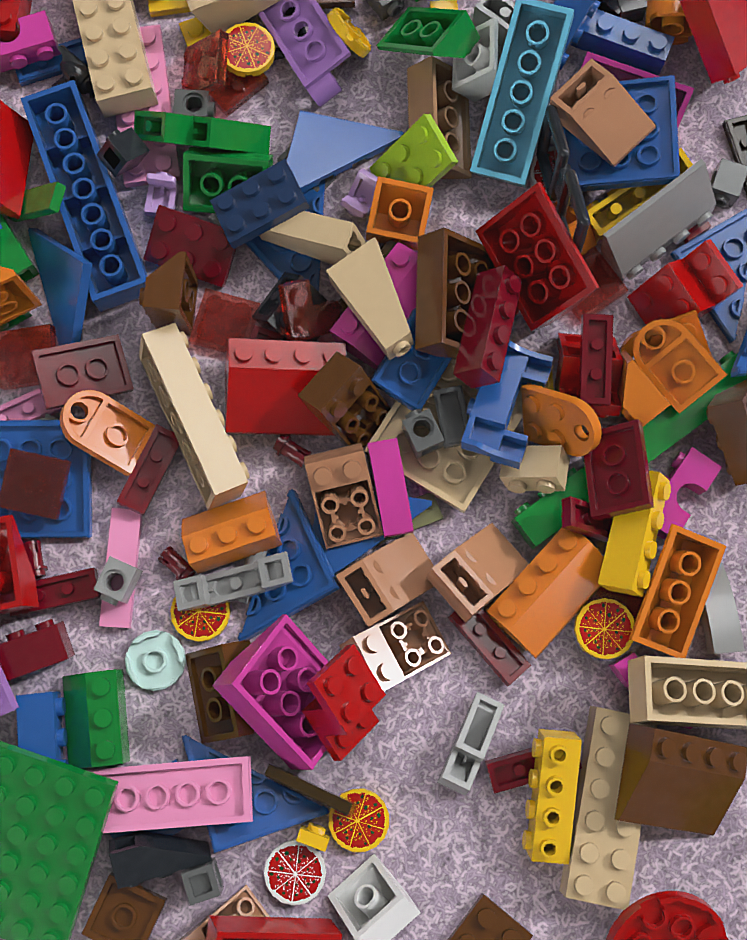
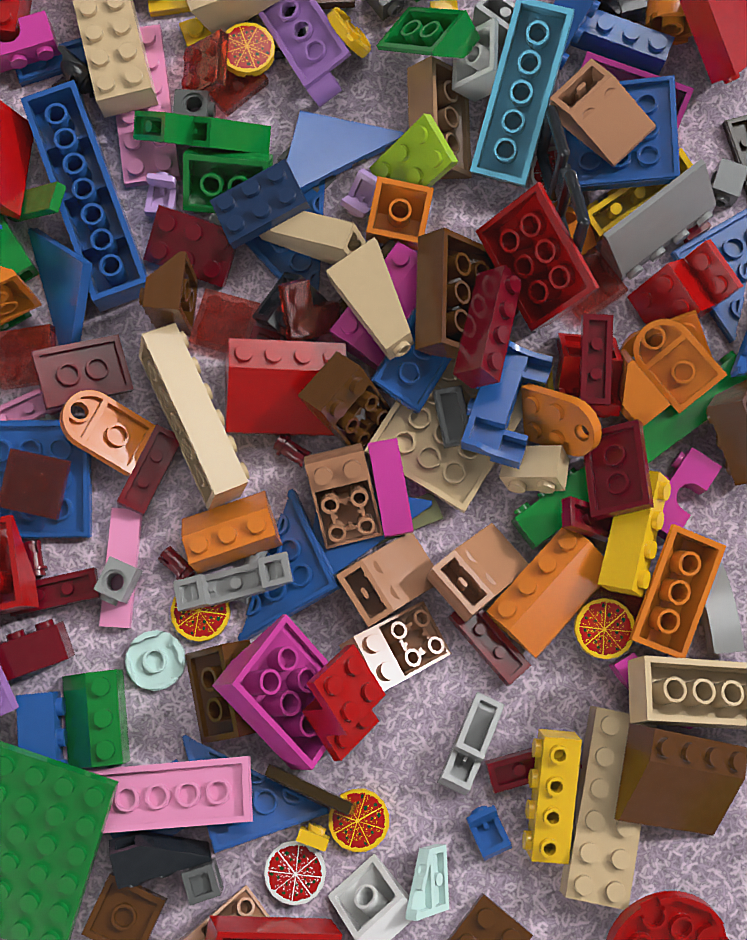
black brick [97,127,150,178] -> none
dark grey brick [402,409,445,459] -> none
none -> light aqua wing [406,844,449,921]
none -> blue bracket [466,805,512,861]

